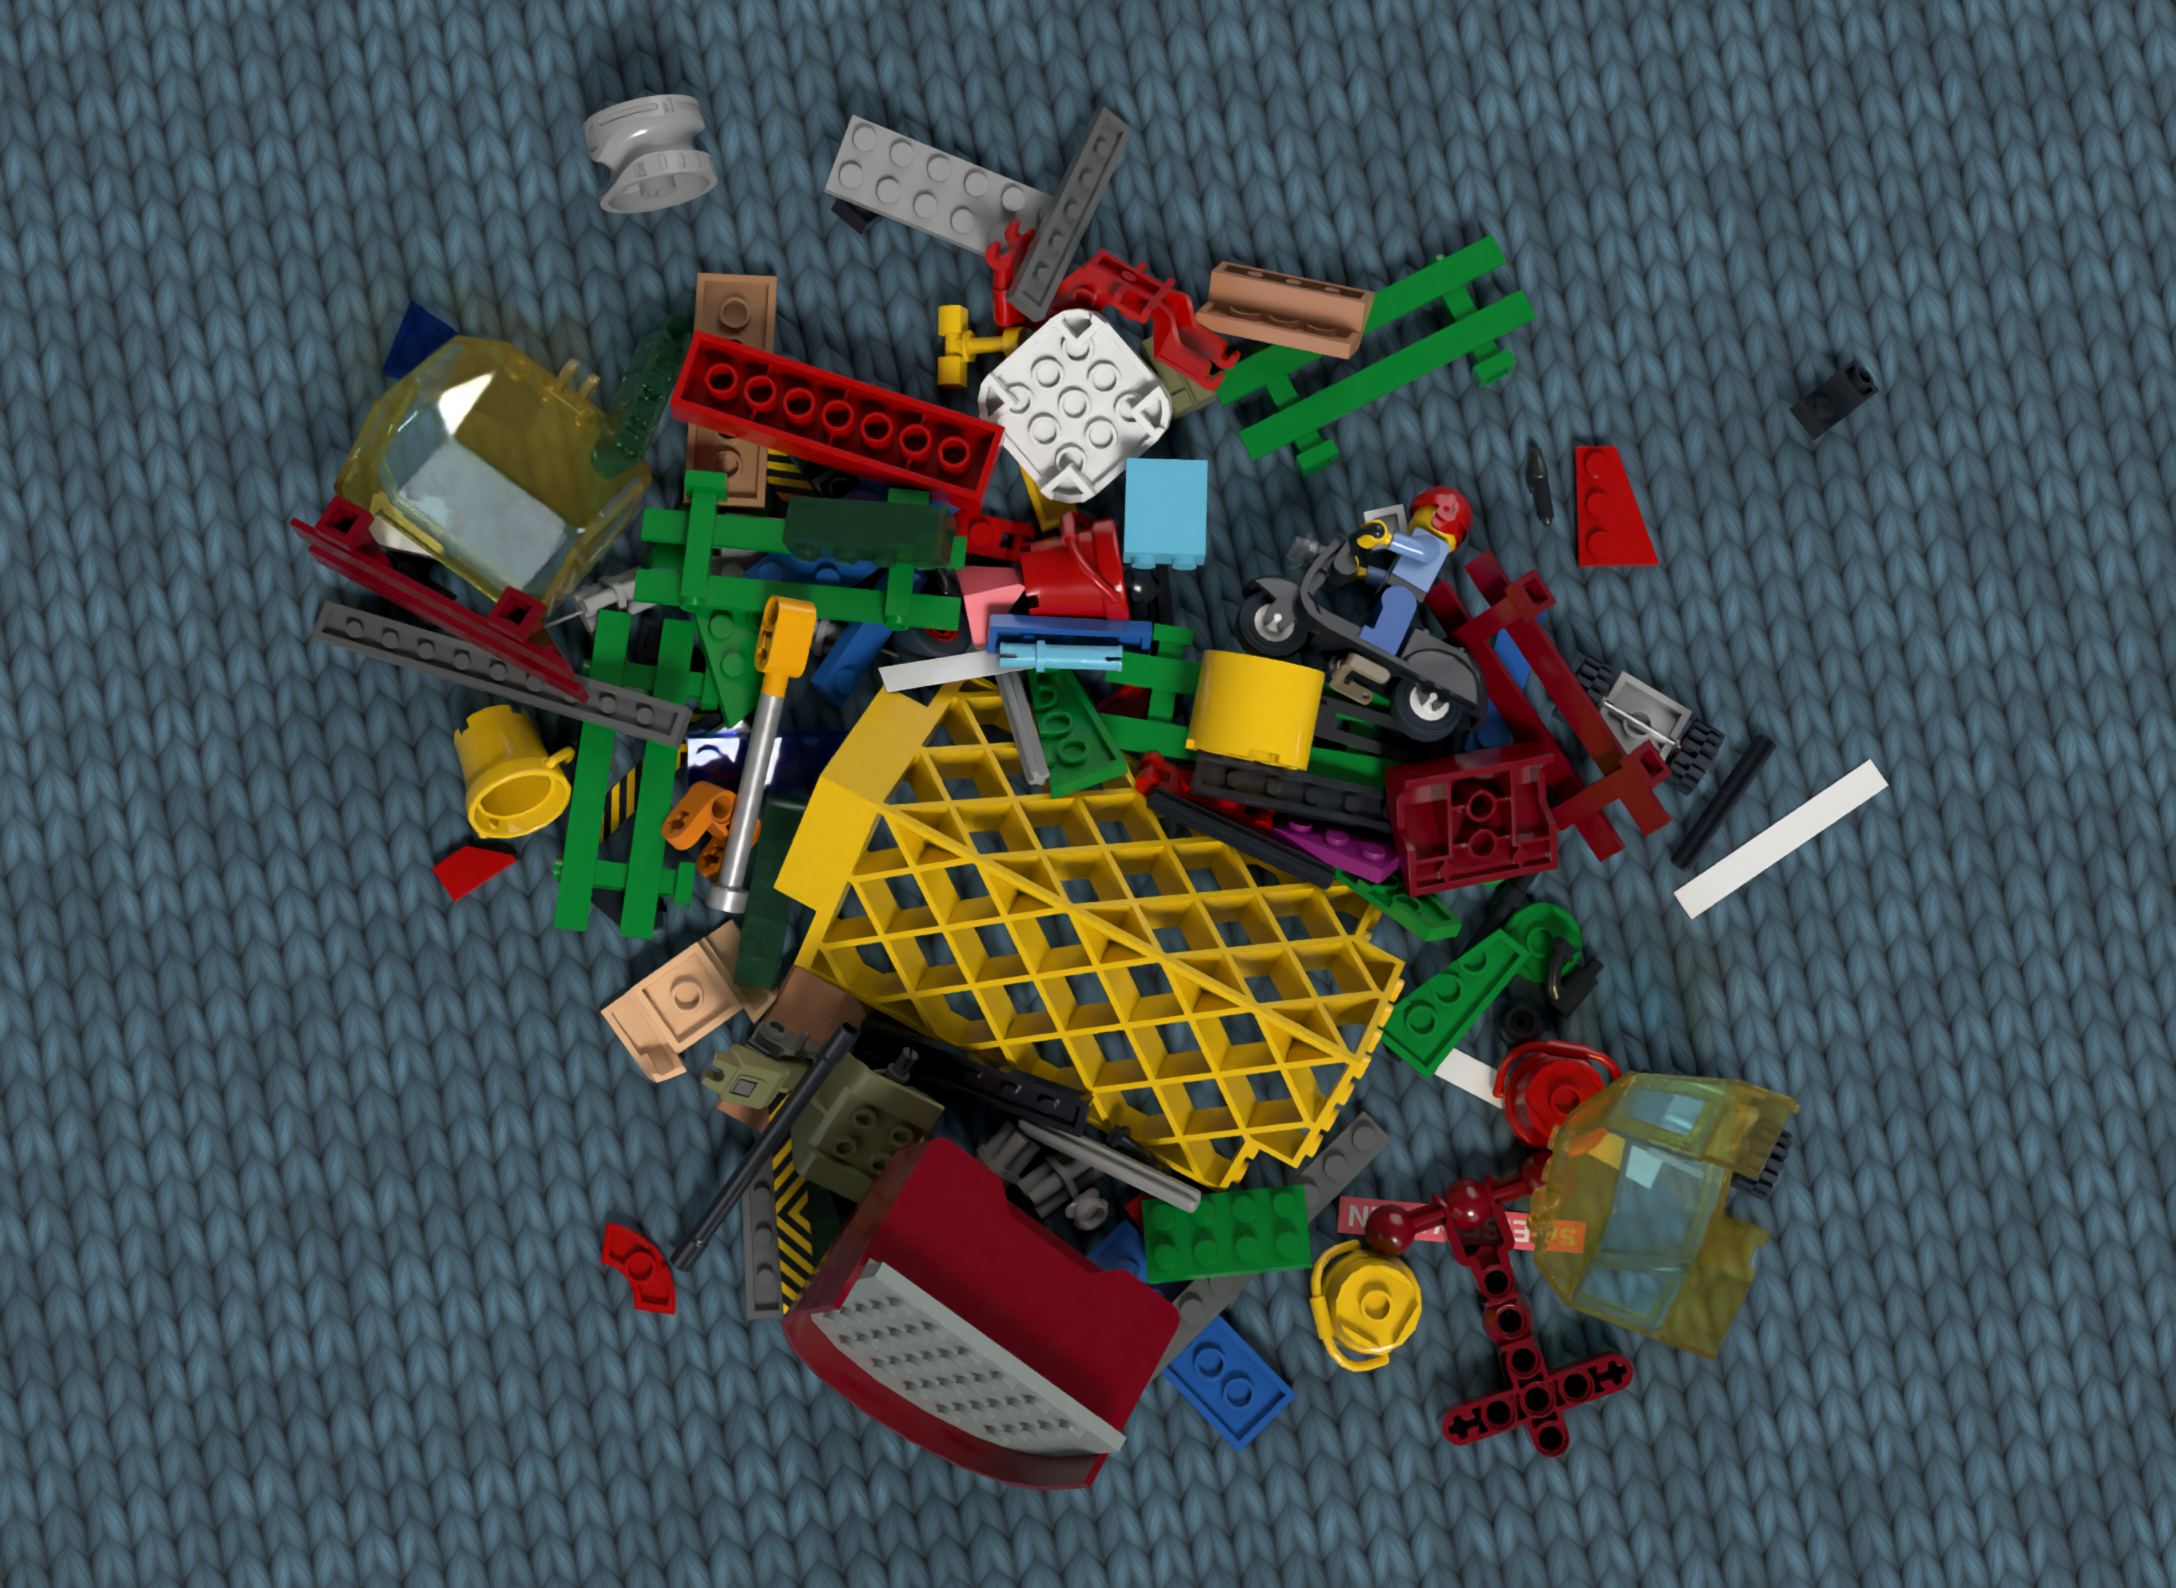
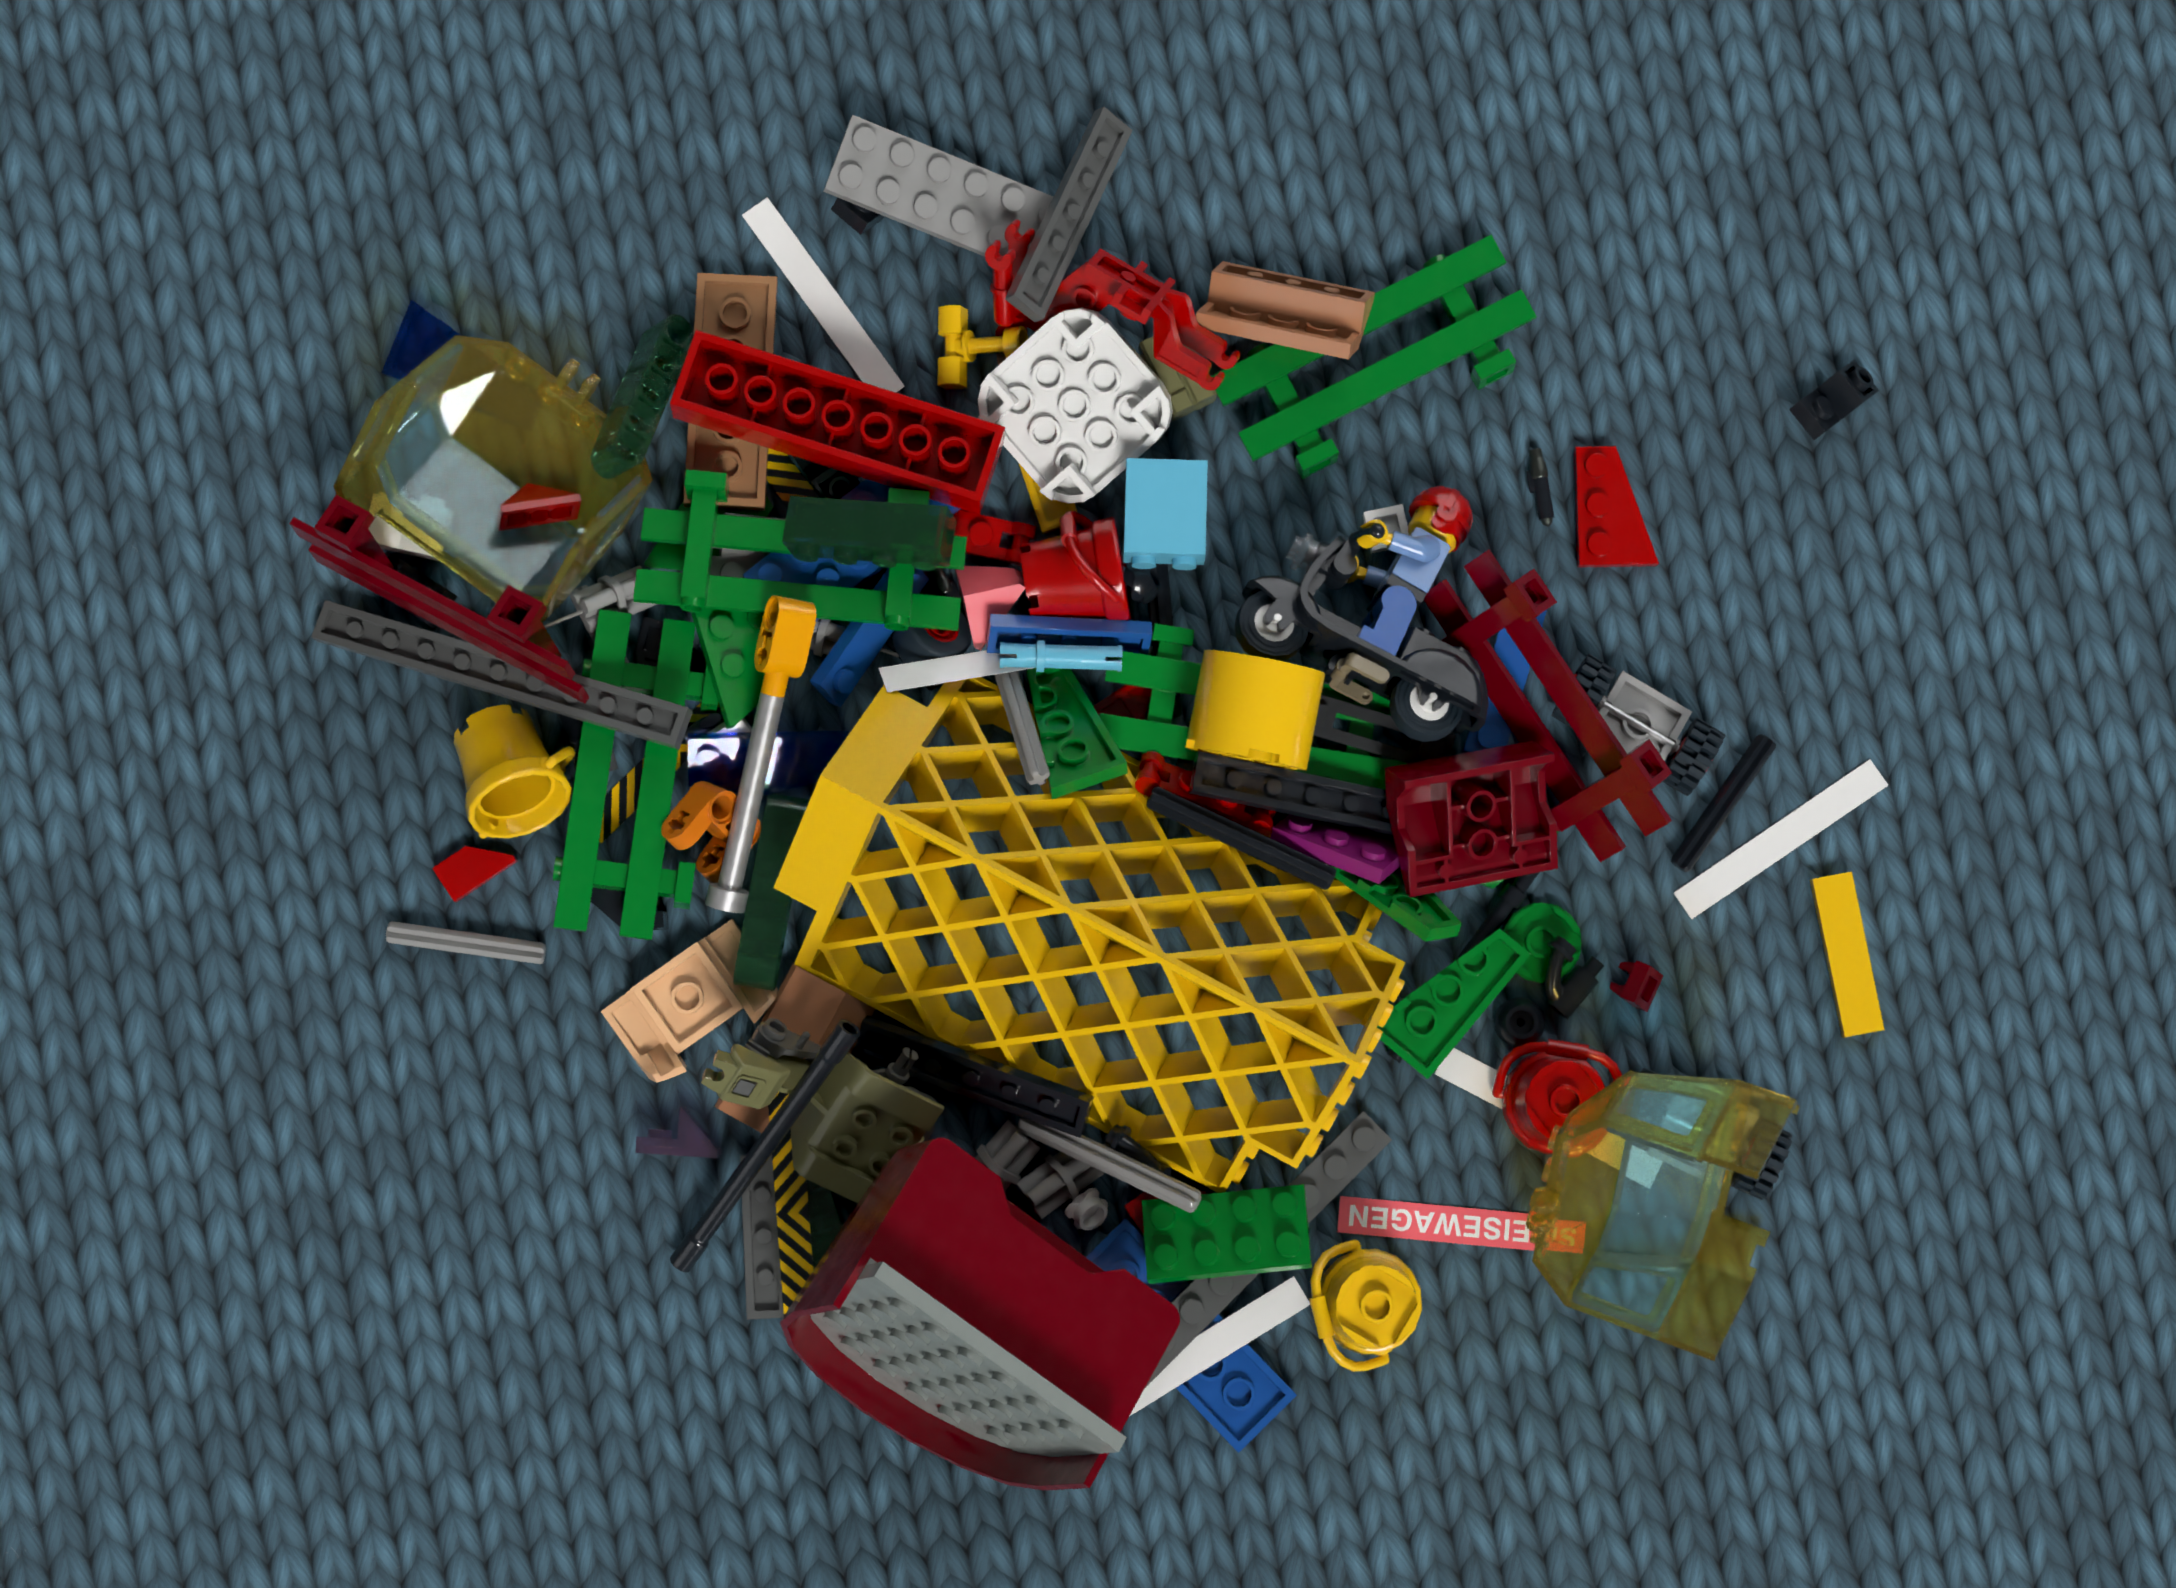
light grey piece [582,94,718,213] -> none
red tile [601,1222,677,1315] -> none
dark red piece [1364,1151,1633,1458] -> none
none -> light grey axle [386,921,546,964]
none -> red slope [497,483,581,531]
none -> clear purple slope [635,1106,721,1158]
none -> white sticker [742,197,905,392]
none -> white sticker [1130,1276,1310,1416]
none -> dark red tile [1610,960,1663,1012]
none -> yellow tile [1810,871,1884,1038]

